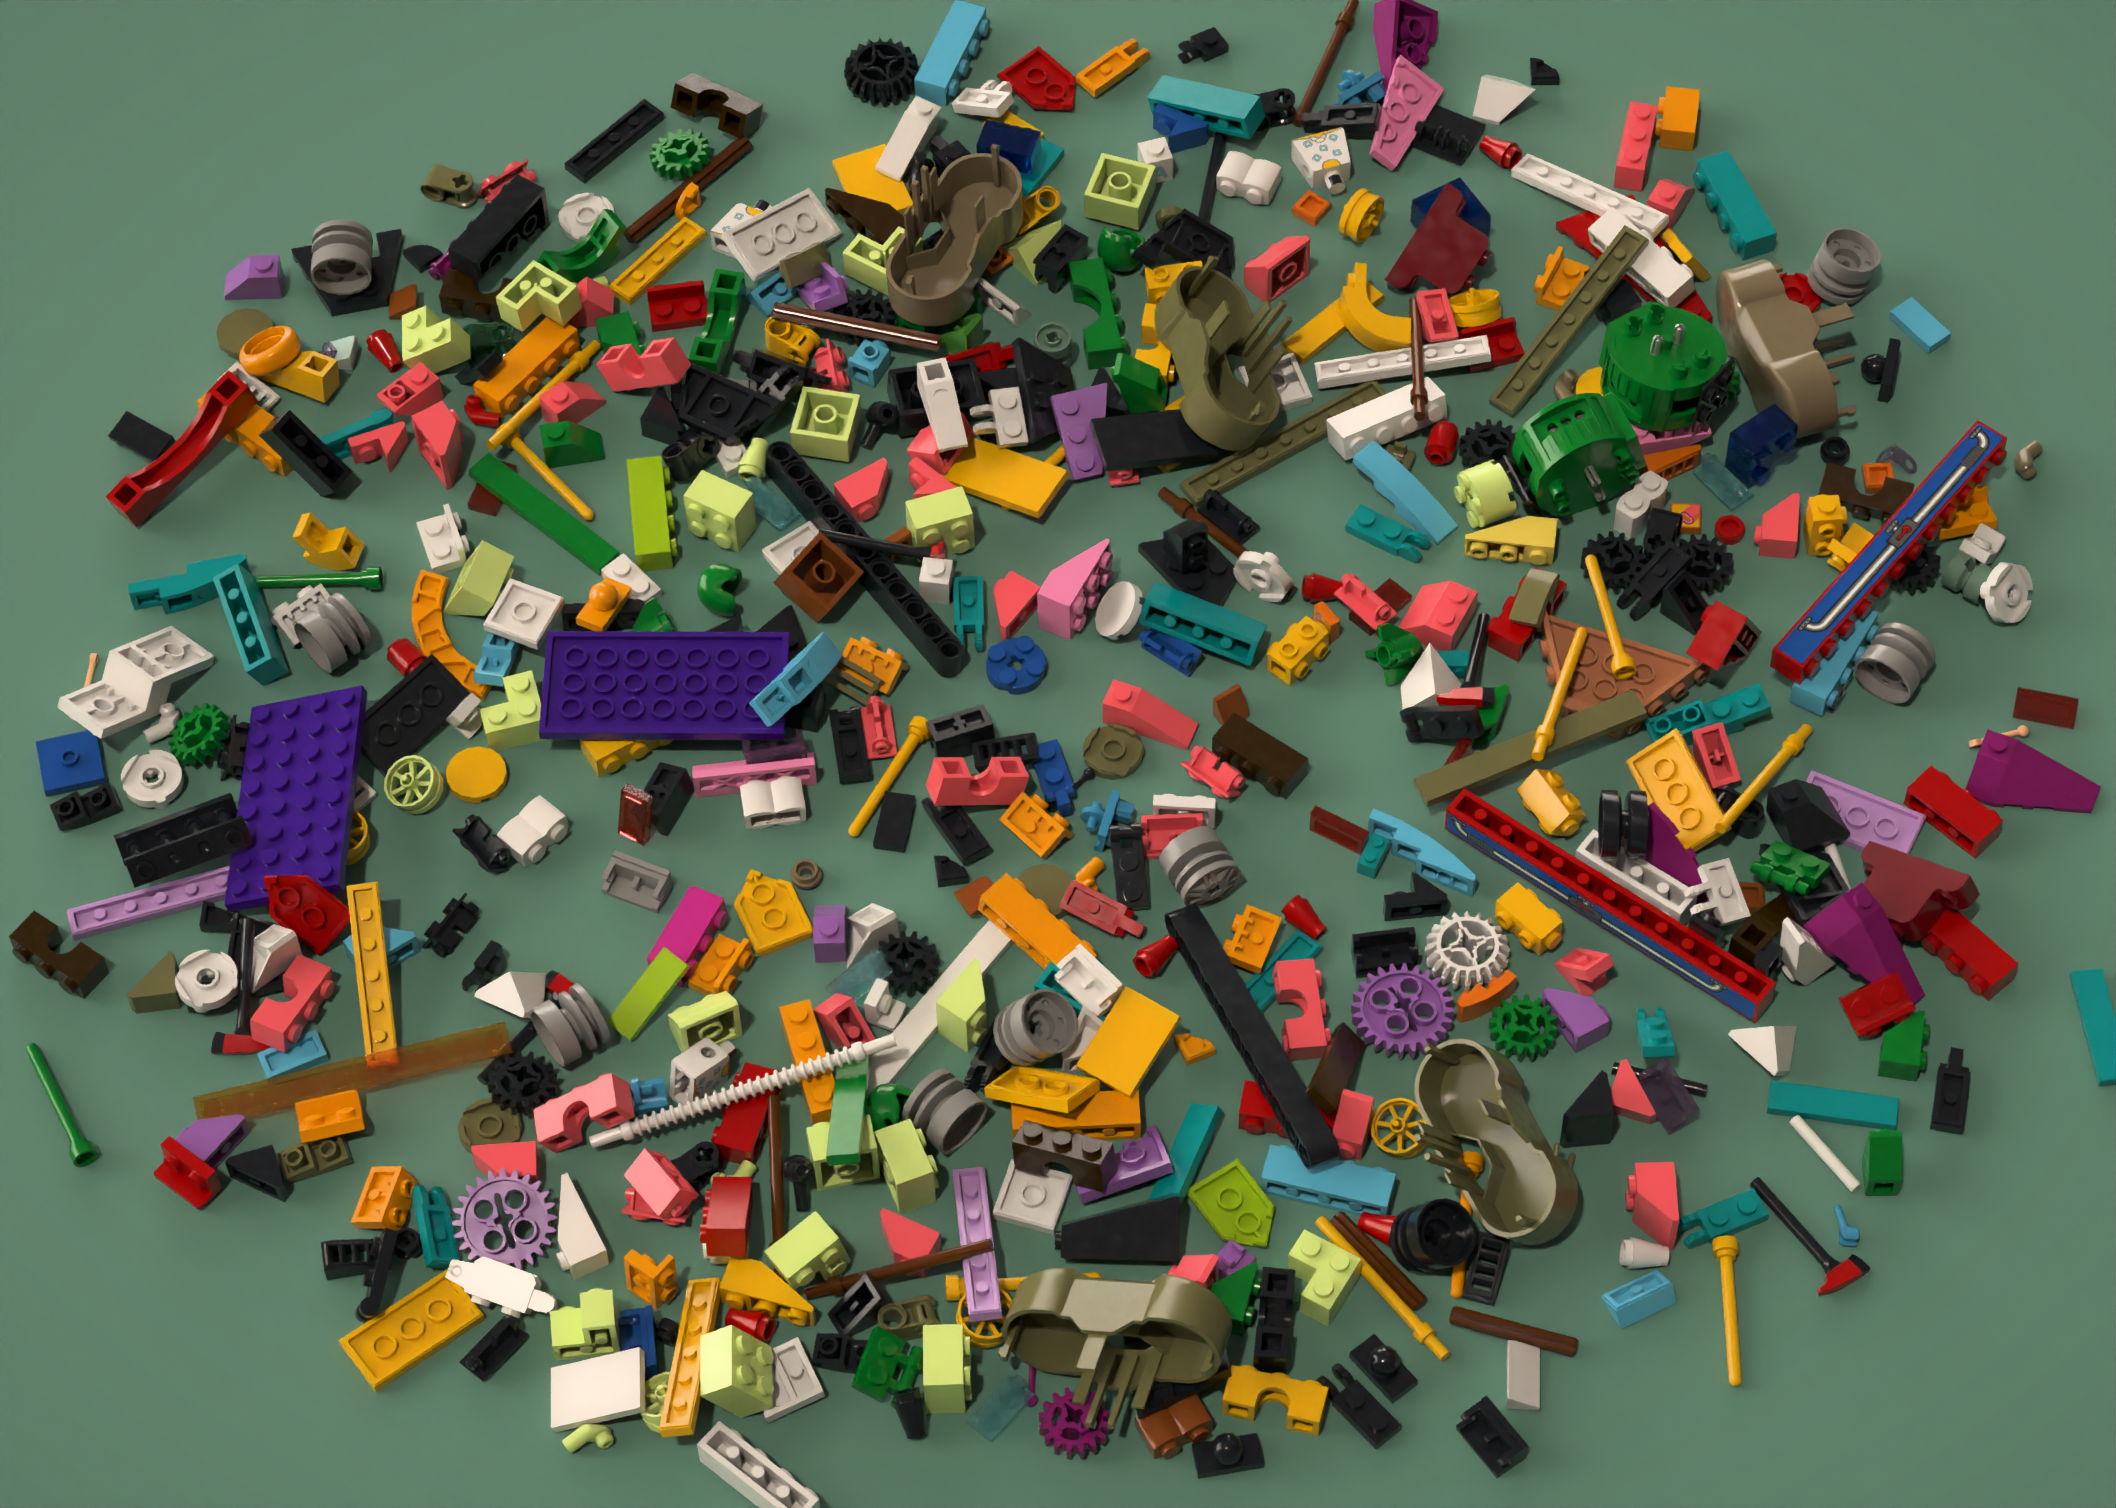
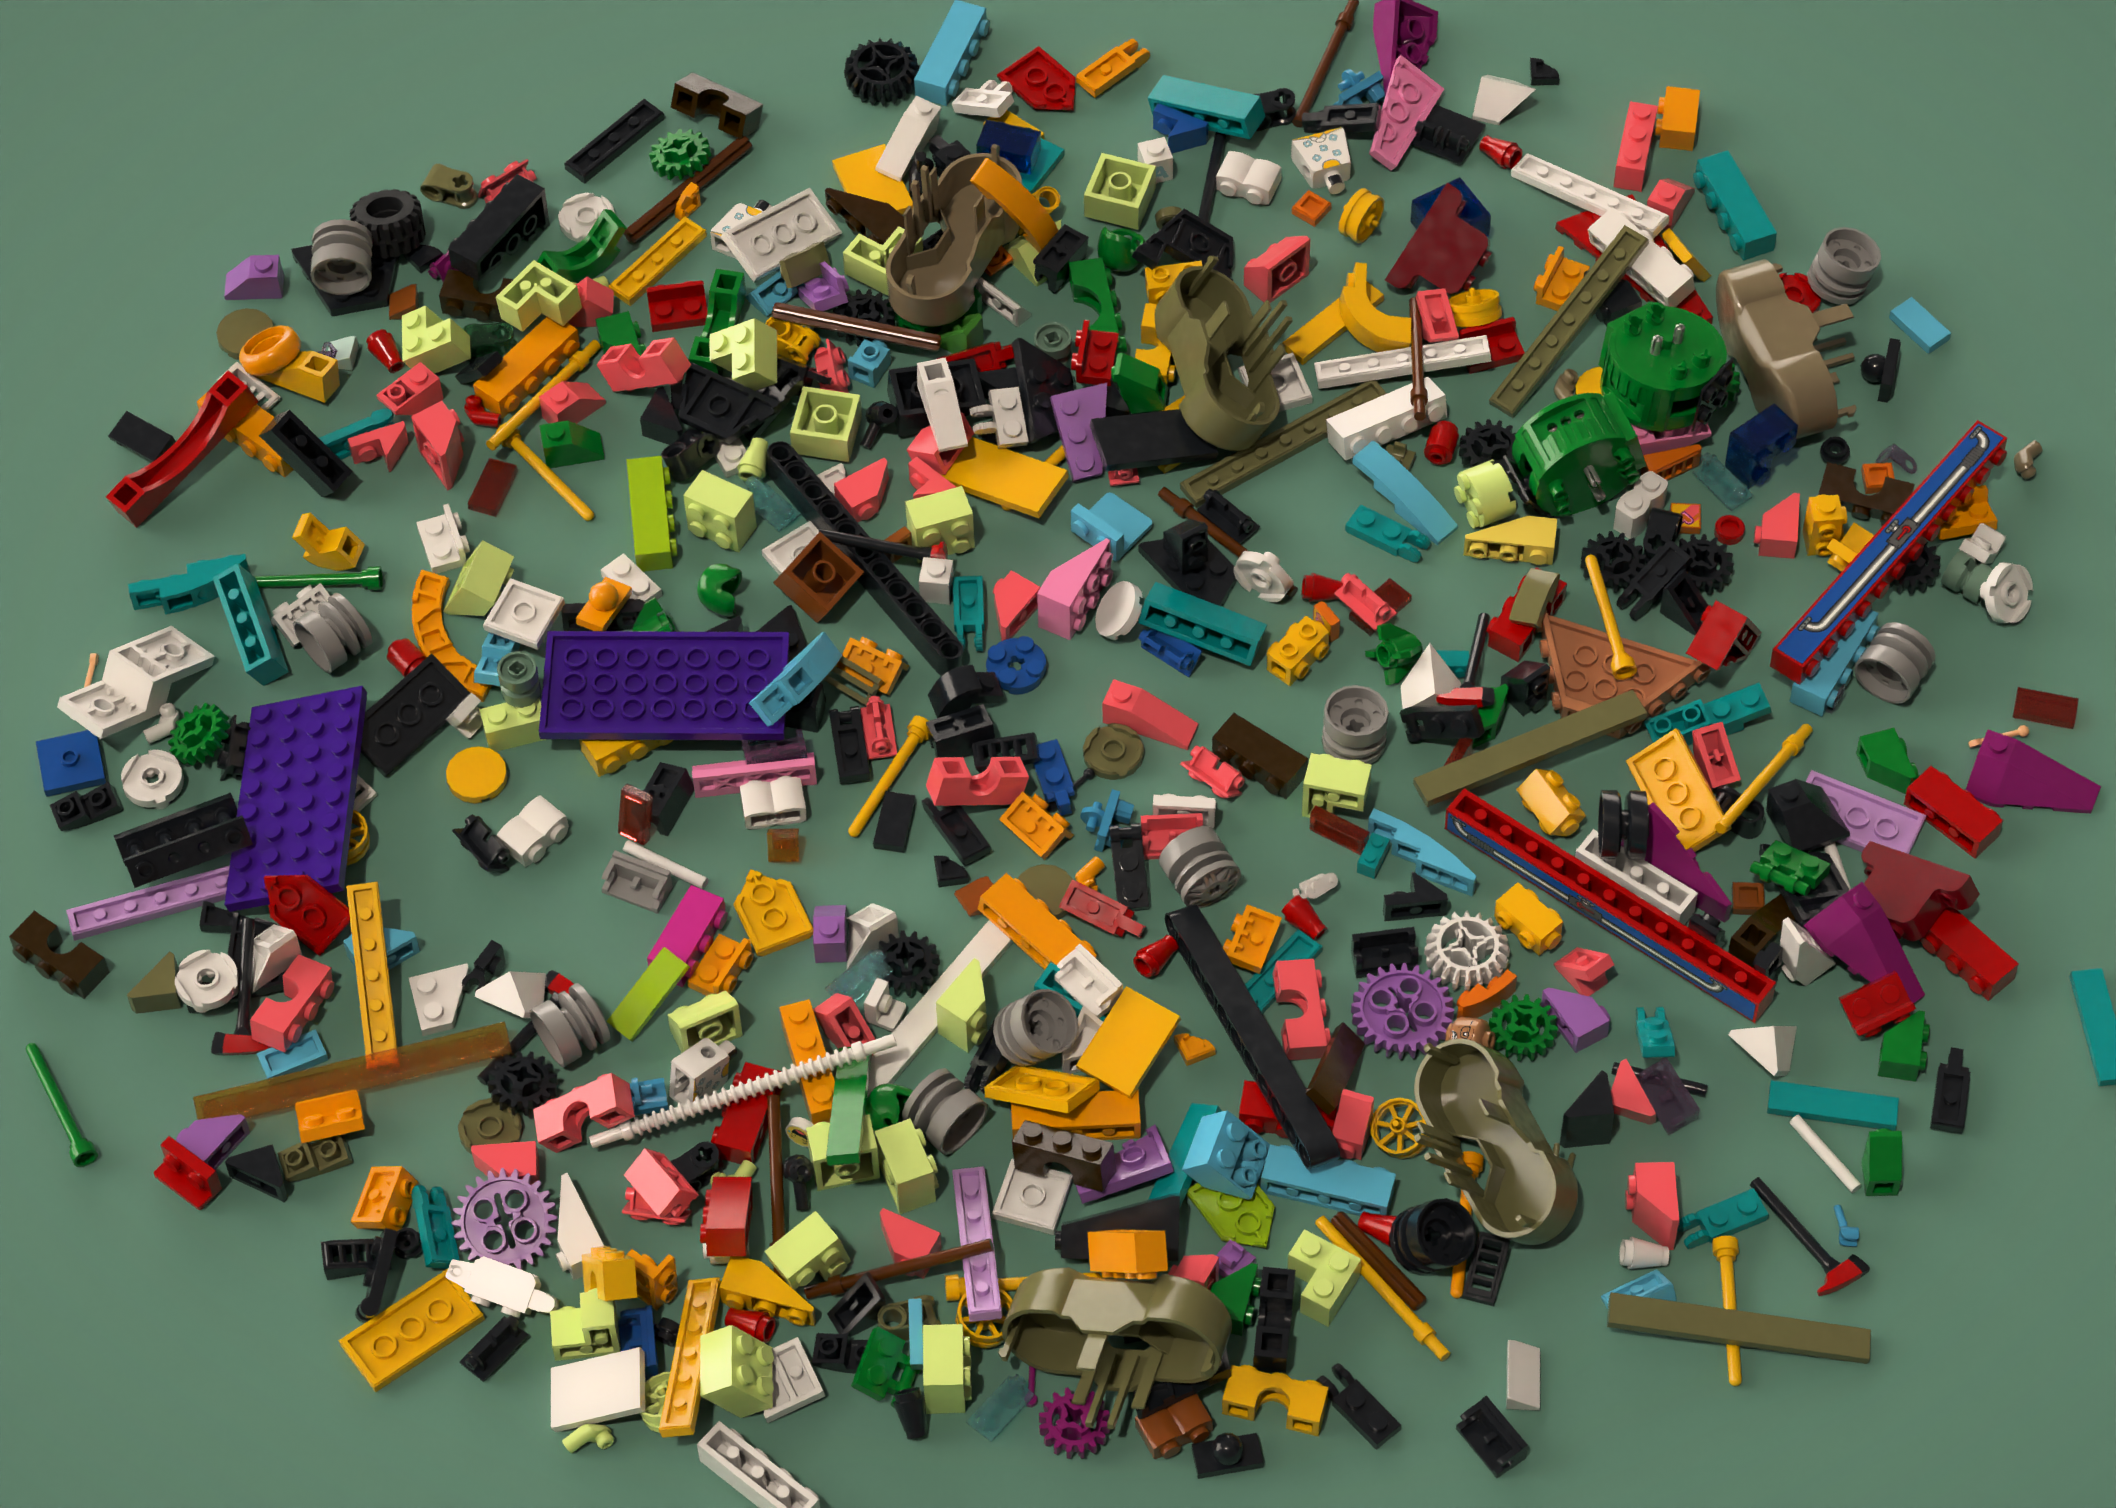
yellowish green wheel [384,755,443,814] -> none
black hinge [422,893,479,956] -> none
green tile [468,452,620,576] -> none
dark tan plate [790,859,821,889] -> none
black plate [1178,27,1228,64] -> none
dark orange slope [1213,684,1249,725] -> none
black tile [1349,1334,1418,1404] -> none
coral slope [1399,581,1478,650] -> none
reddish brown axle [1449,1306,1578,1356] -> none
yellow bar [1531,627,1588,761] -> none
white hinge [1683,858,1751,927] -> none
none -> black tyre [350,189,426,259]
none -> white wing [409,963,470,1036]
none -> sand green wheel [497,651,541,708]
none -> yellow arch [582,1246,637,1301]
none -> white bar [623,840,708,889]
none -> yellowish green brick [710,318,777,391]
none -> clear orange tile [767,829,800,862]
none -> tile [785,1117,814,1147]
none -> white tile [817,463,846,496]
none -> medium azure tile [908,1298,923,1370]
none -> black brick [928,665,1004,718]
none -> light orange slope [970,158,1058,253]
none -> red bracket [1071,320,1119,386]
none -> medium azure bracket [1071,492,1152,562]
none -> light orange brick [1087,1229,1168,1279]
none -> medium azure slope [1182,1110,1270,1200]
none -> white piece [1292,873,1338,899]
none -> yellowish green brick [1302,753,1372,822]
none -> light grey wheel [1322,685,1389,764]
none -> medium nougat head [1446,1017,1495,1049]
none -> black slope [1500,660,1550,717]
none -> olive tile [1607,1292,1871,1364]
none -> green slope [1856,728,1919,794]

